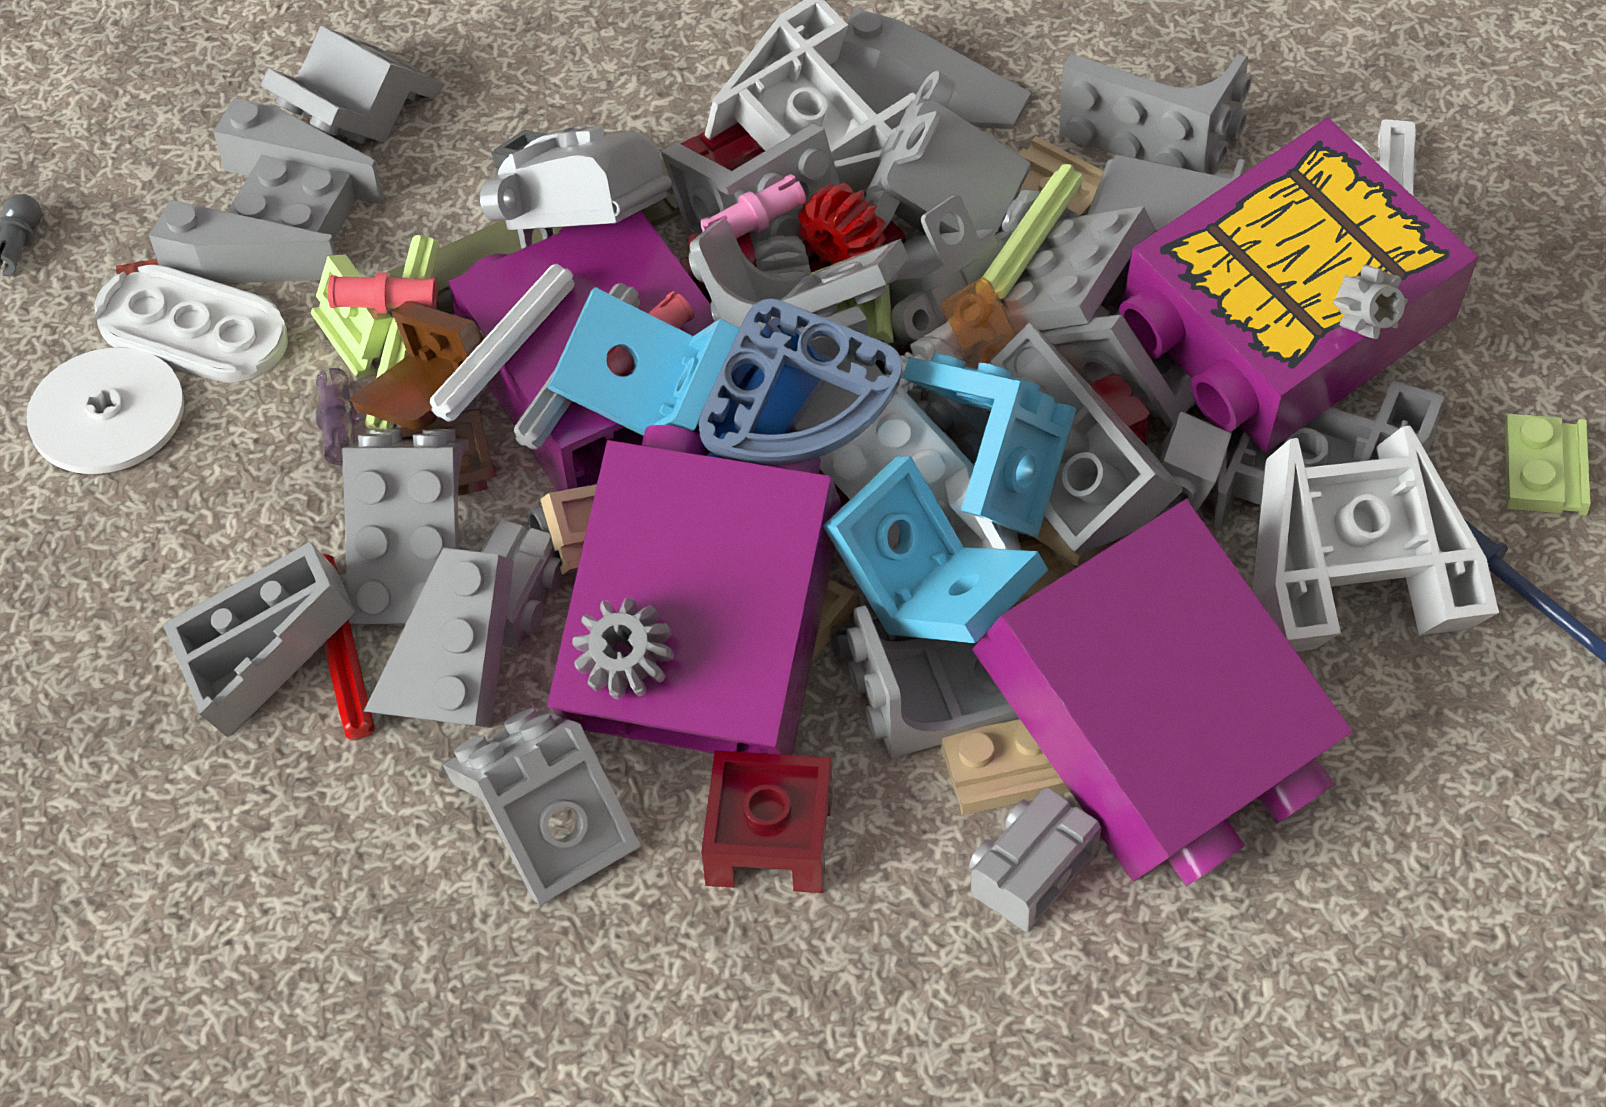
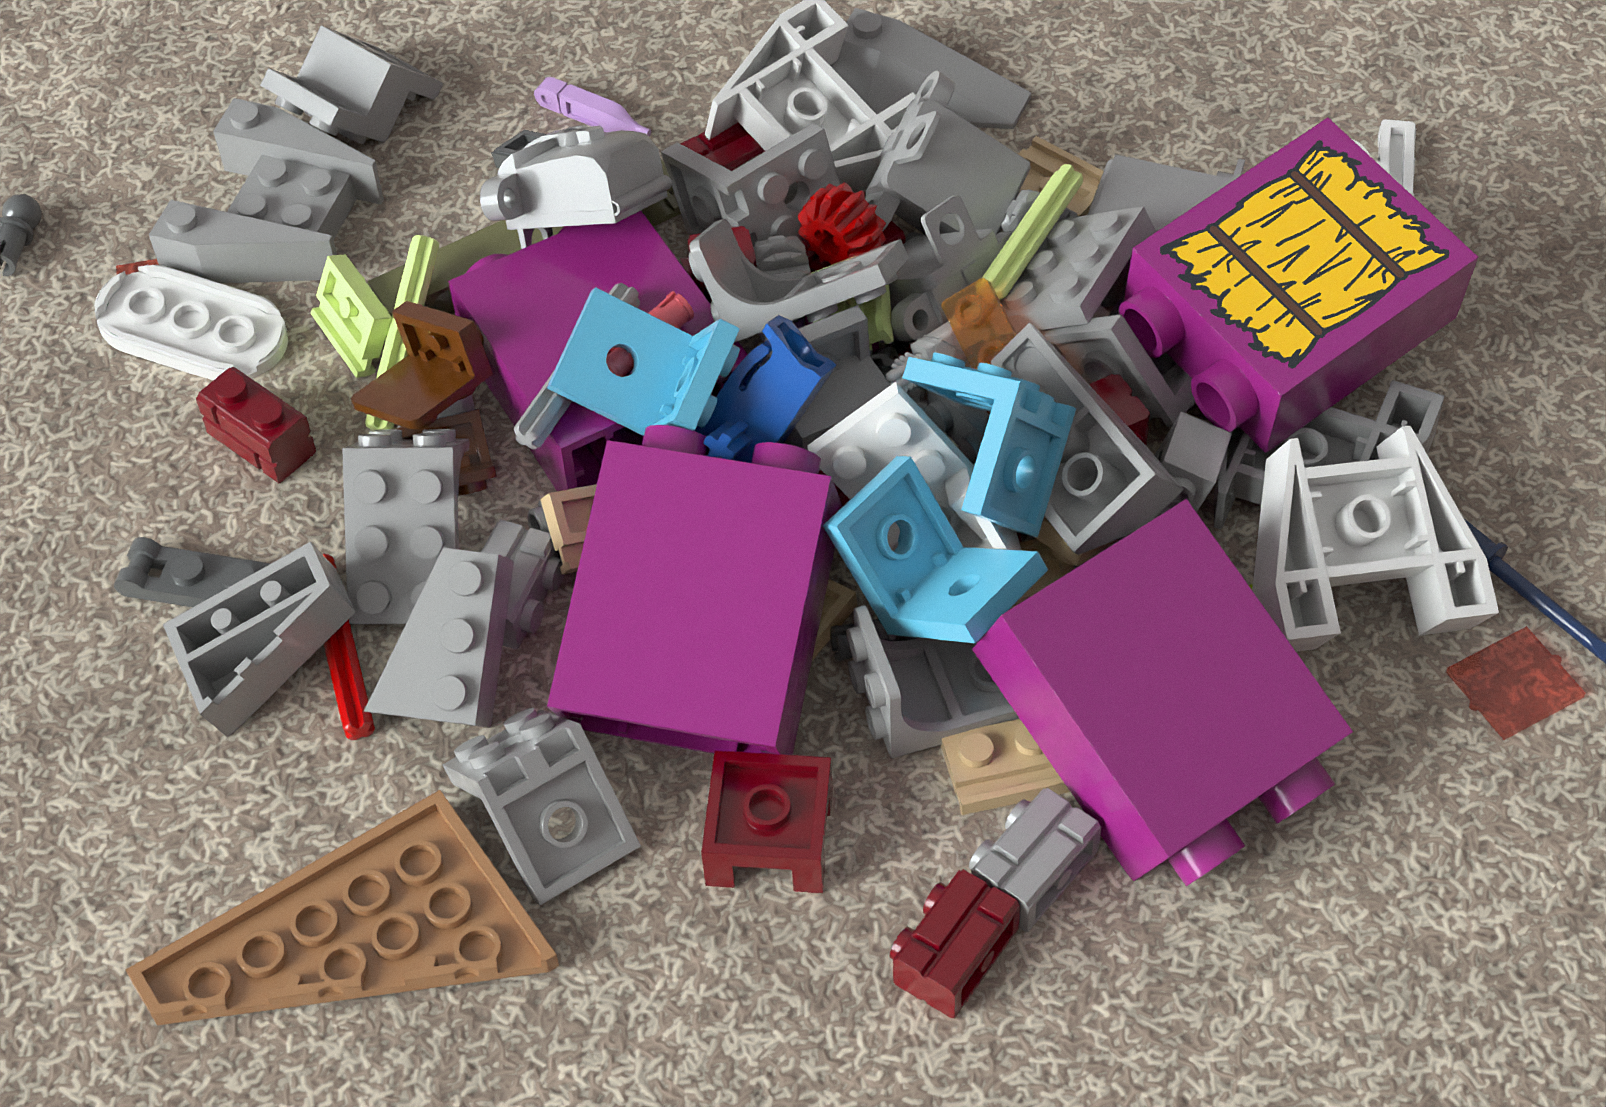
white piece [26,348,184,474] -> none
pin [315,368,358,466] -> none
coral pin [328,272,438,314] -> none
white axle [430,264,575,422] -> none
light grey gear [572,597,674,699] -> none
sand blue beam [699,298,902,465] -> none
bright pink pin [701,174,806,239] -> none
light grey bracket [1059,53,1252,174] -> none
light grey gear [1333,265,1408,339] -> none
yellowish green plate [1505,414,1591,515] -> none
none -> dark grey plate [114,537,271,607]
none -> medium nougat wing [125,790,559,1026]
none -> dark red brick [196,367,316,483]
none -> lavender piece [534,77,651,137]
none -> dark red brick [890,869,1020,1019]
none -> clear red piece [1446,626,1586,740]

